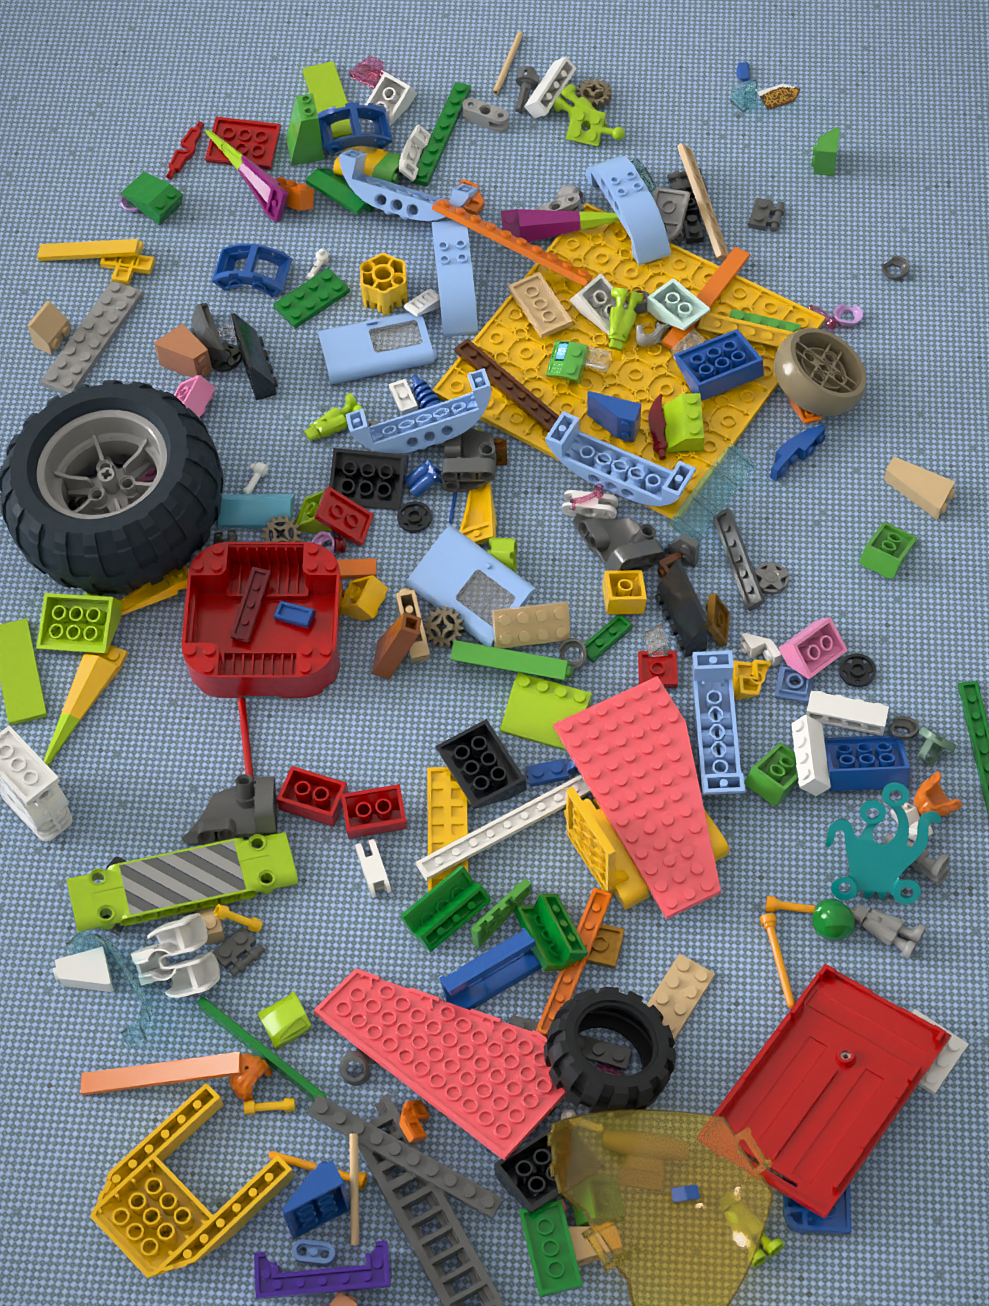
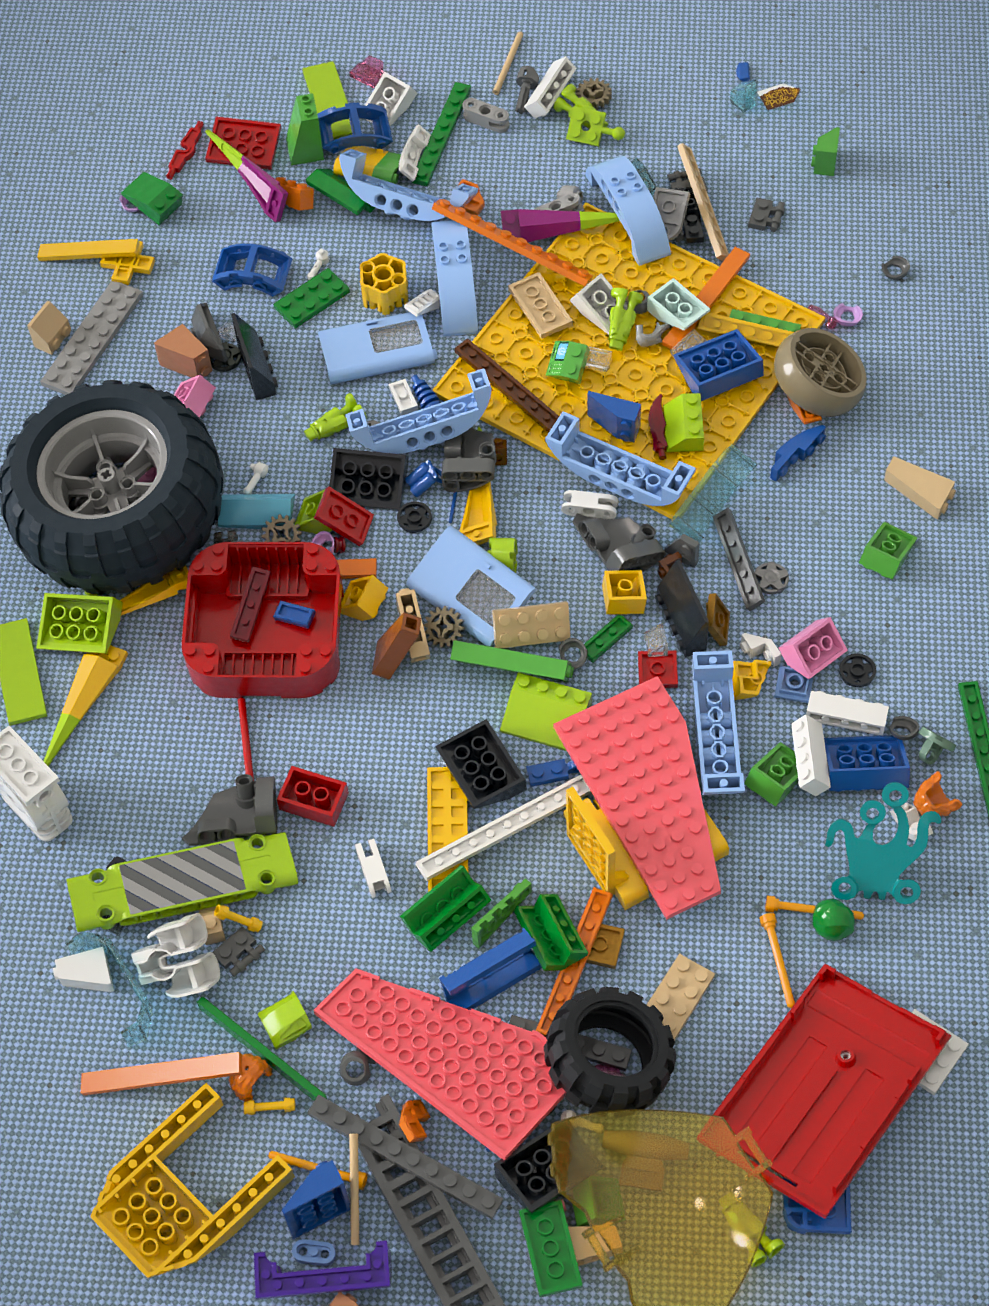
red slope [341,784,407,839] -> none
clear pink piece [570,484,604,511] -> none
blue piece [671,1184,700,1204] -> none
light grey piece [854,904,926,959] -> none
light grey piece [884,833,951,885] -> none

